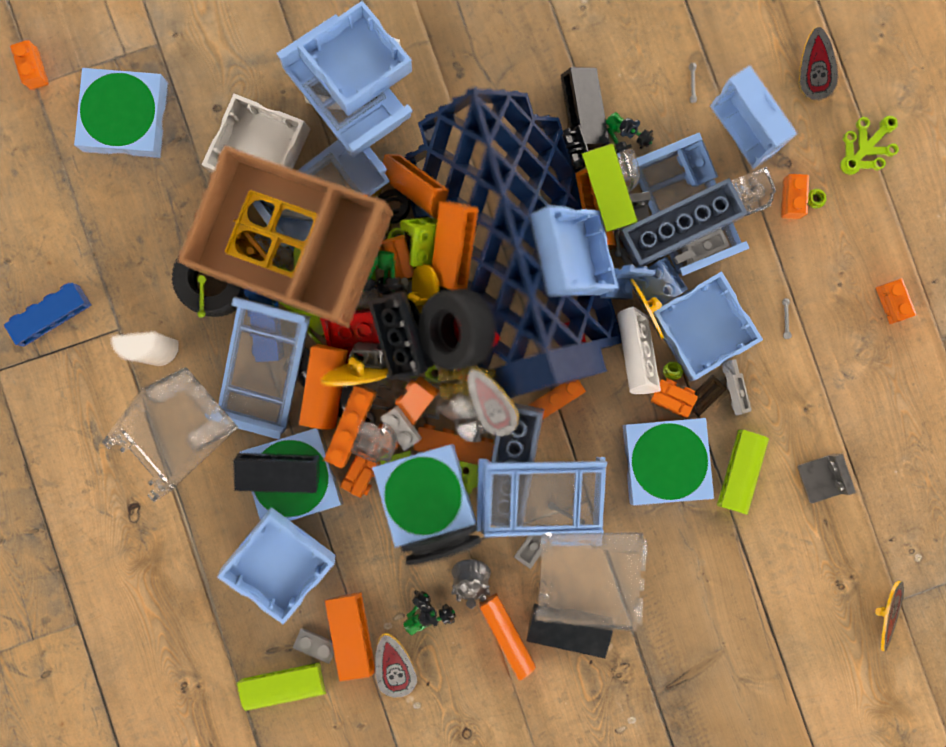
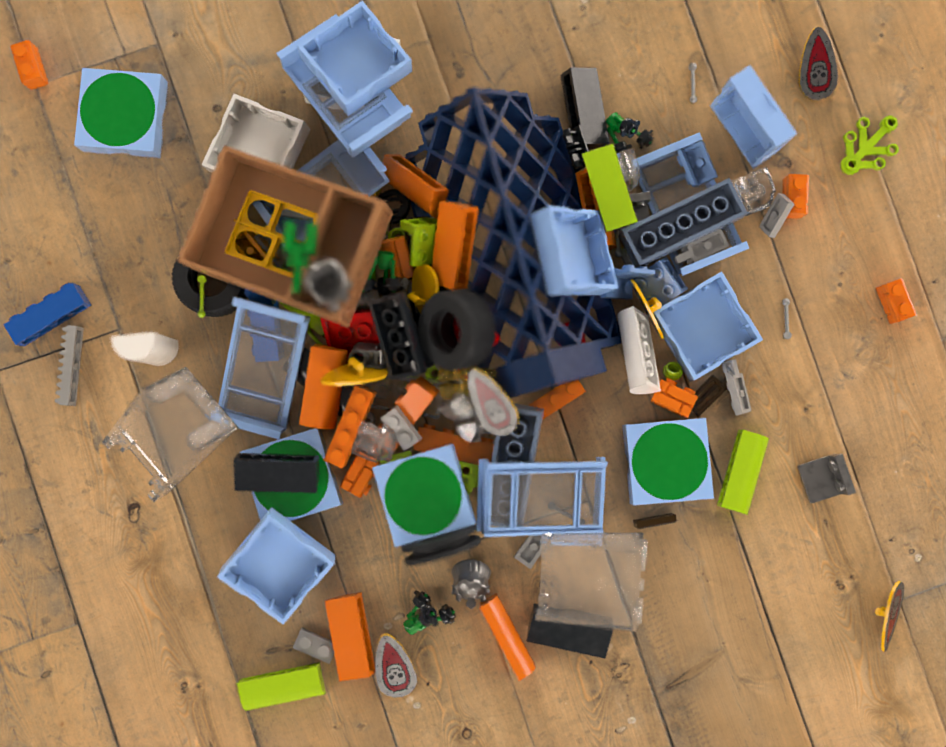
lime plate [807,189,827,209] -> none
none -> light grey gear [55,325,84,406]
none -> green plant [283,221,318,293]
none -> flat silver hair [304,259,353,312]
none -> dark brown tile [633,513,677,529]
none -> light grey plate [759,193,794,238]

